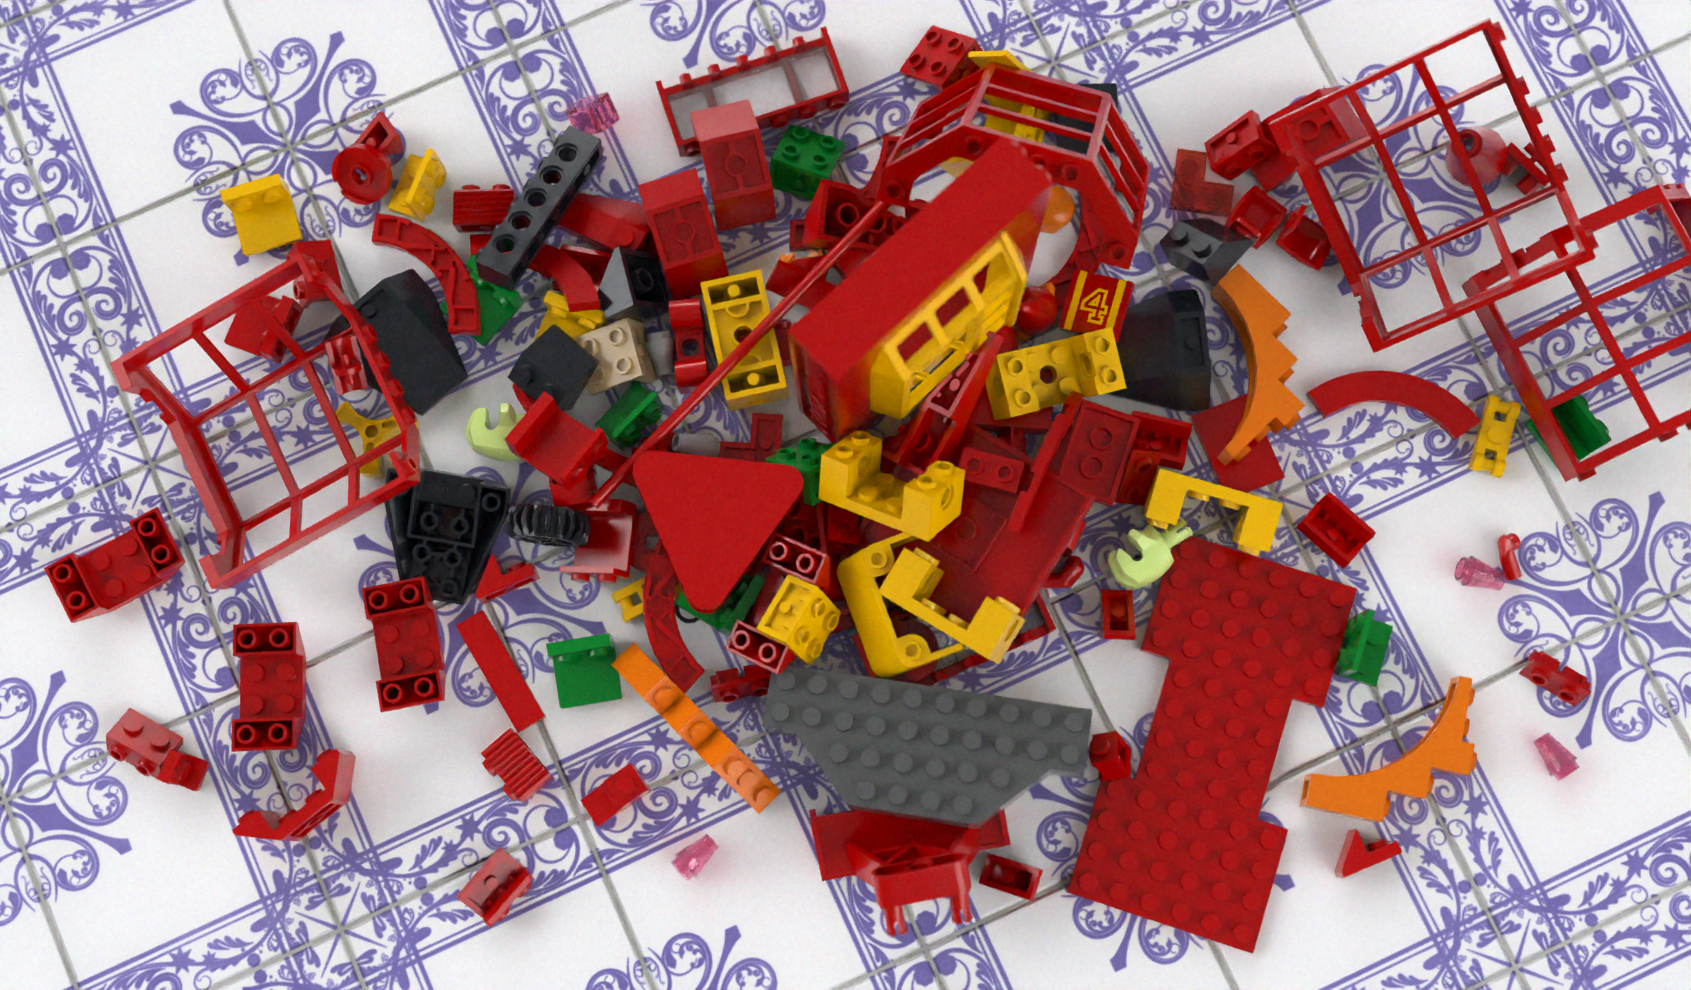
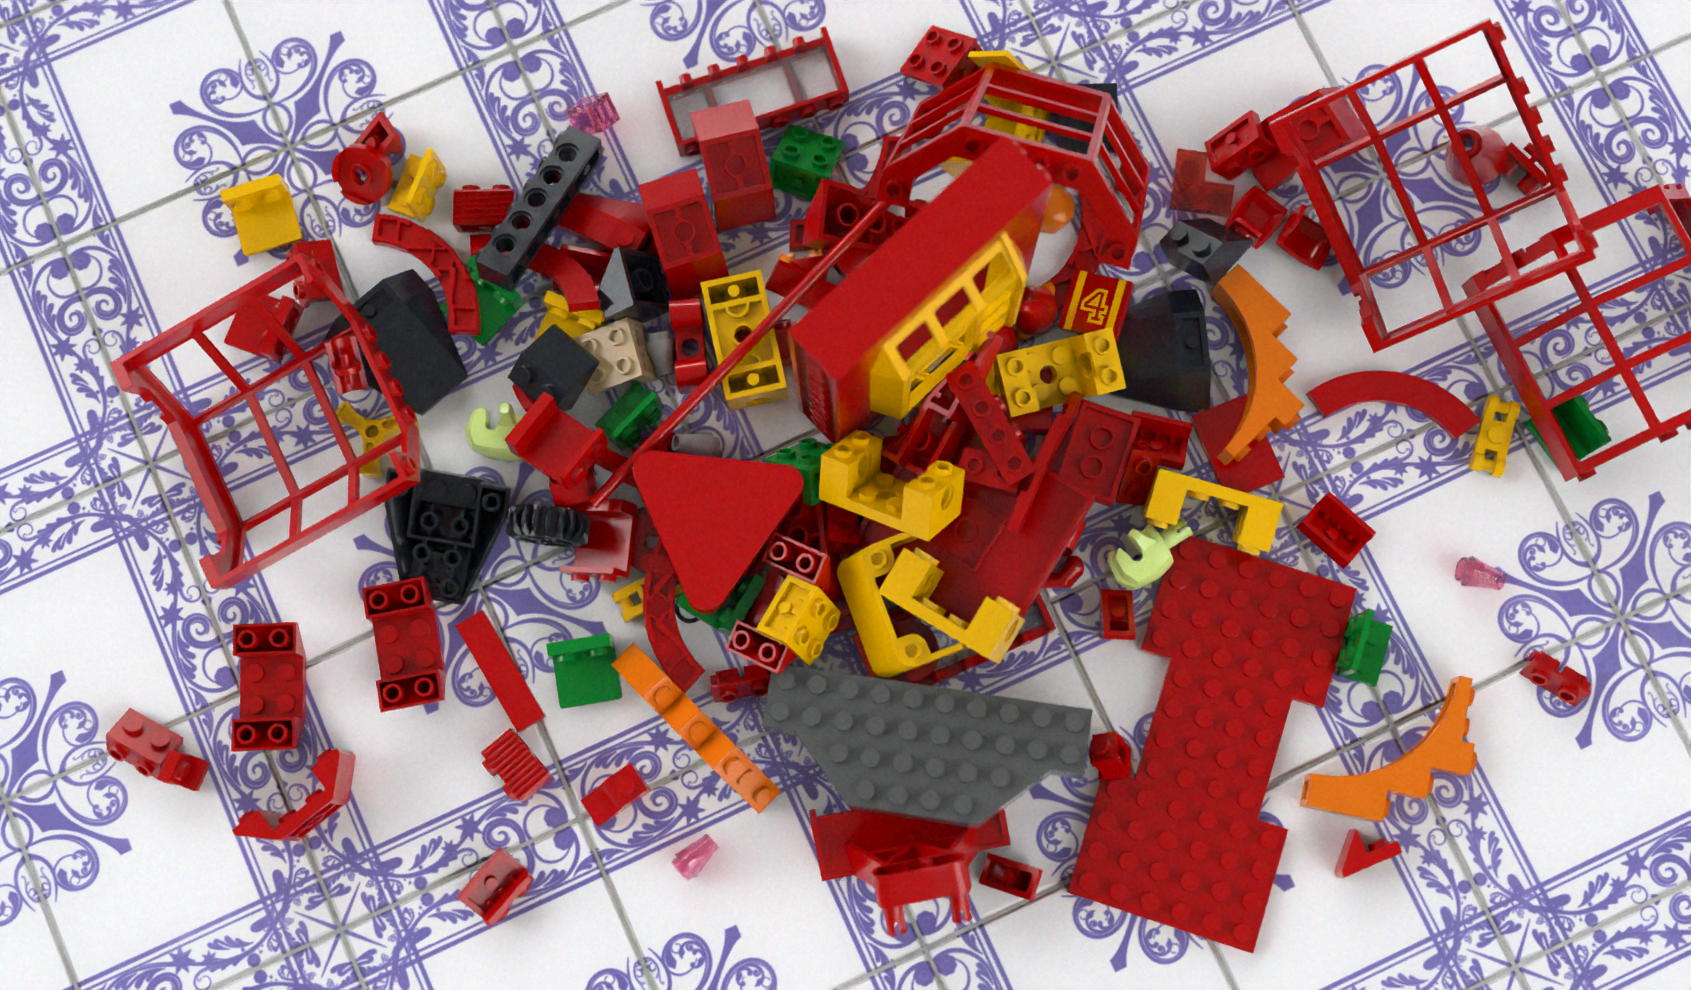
red slope [44,507,186,623] -> none
red slope [475,553,541,603] -> none
red plate [718,413,783,463] -> none
red arm [1497,533,1522,580] -> none
clear pink cone [1533,732,1580,782] -> none
none -> red bracket [945,361,1036,486]

